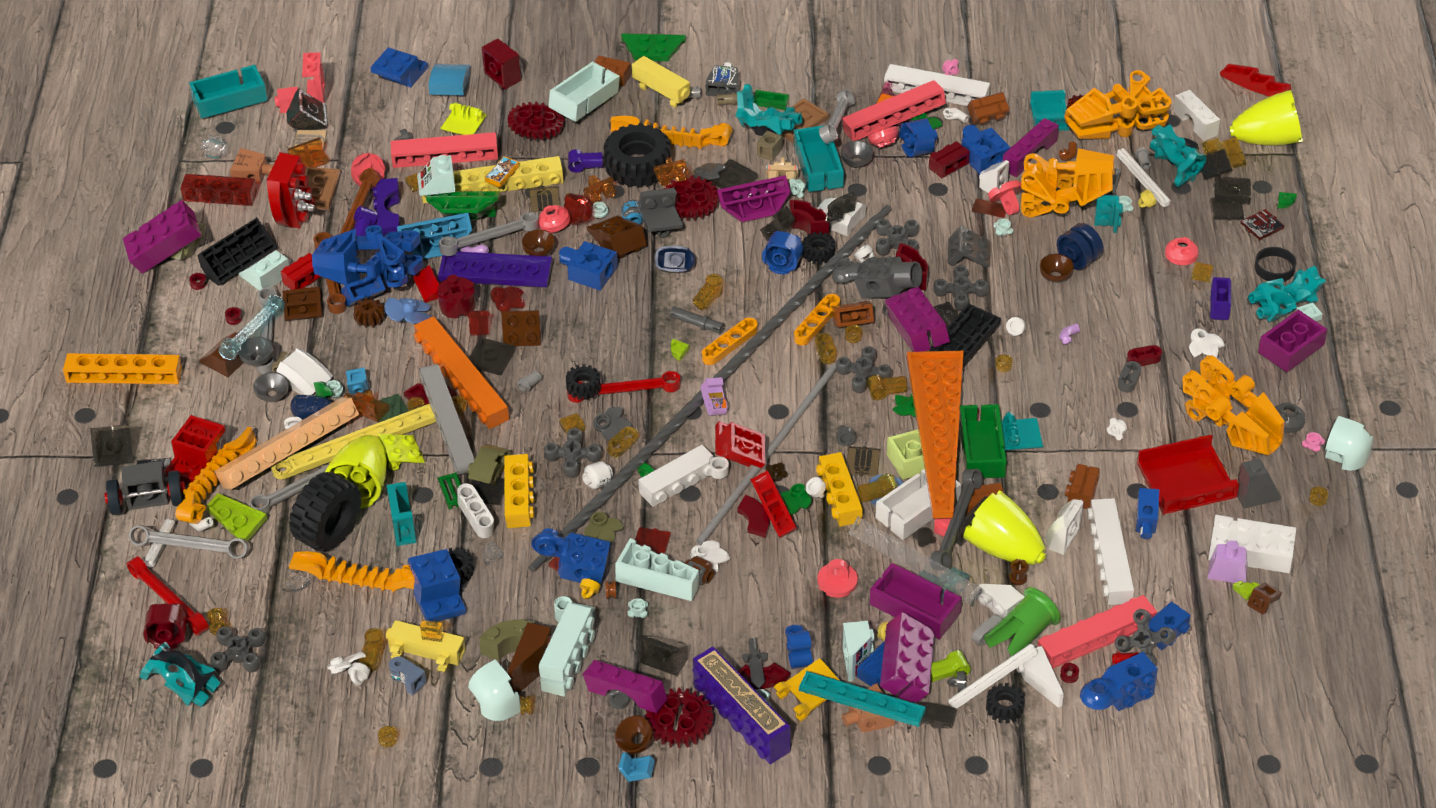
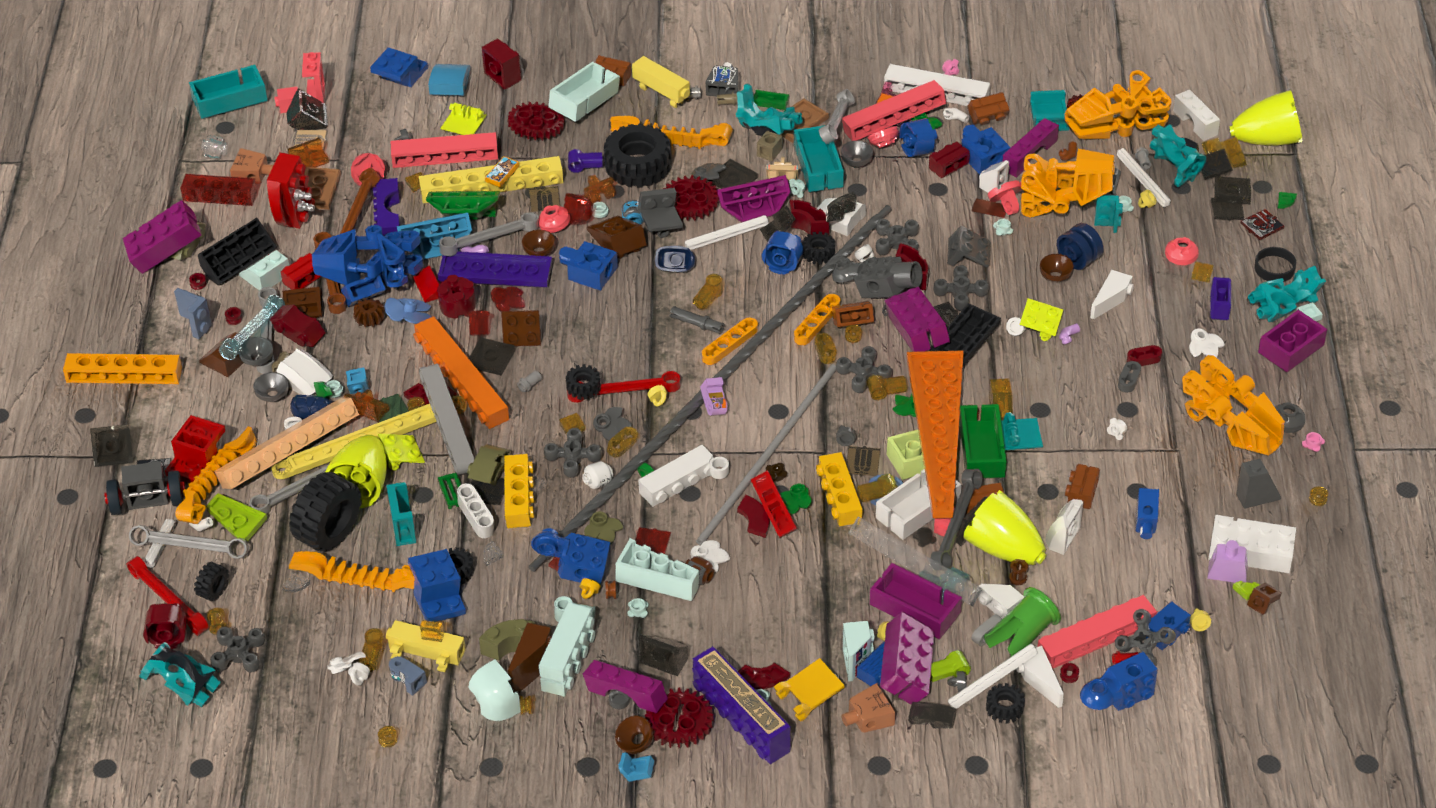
dark purple piece [354,206,377,236] -> none
light aqua slope [417,155,455,196] -> none
green wing [621,33,686,62] -> none
clear orange hips [654,157,690,186] -> none
lime tile [671,339,689,361] -> none
red bracket [715,421,766,469] -> none
dark grey sword [742,638,767,688] -> none
blue piece [785,625,813,669] -> none
teal tile [799,671,926,727] -> none
white tile [806,477,826,498] -> none
coral tile [817,559,858,598] -> none
clear yellow bush [995,354,1012,372] -> none
white brick [1087,498,1134,605] -> none
red panel [1137,434,1239,515] -> none
red slope [1220,64,1292,96] -> none
light aqua brick [1325,416,1373,471] -> none
none -> sand blue bracket [174,288,212,339]
none -> black tyre [194,562,229,601]
none -> dark red brick [269,305,326,347]
none -> light yellow tile [647,385,667,406]
none -> white axle [685,215,769,250]
none -> clear yellow slope [989,378,1013,421]
none -> neon yellow hinge [1019,298,1063,341]
none -> white slope [1090,270,1134,319]
none -> light yellow tile [1190,608,1211,632]

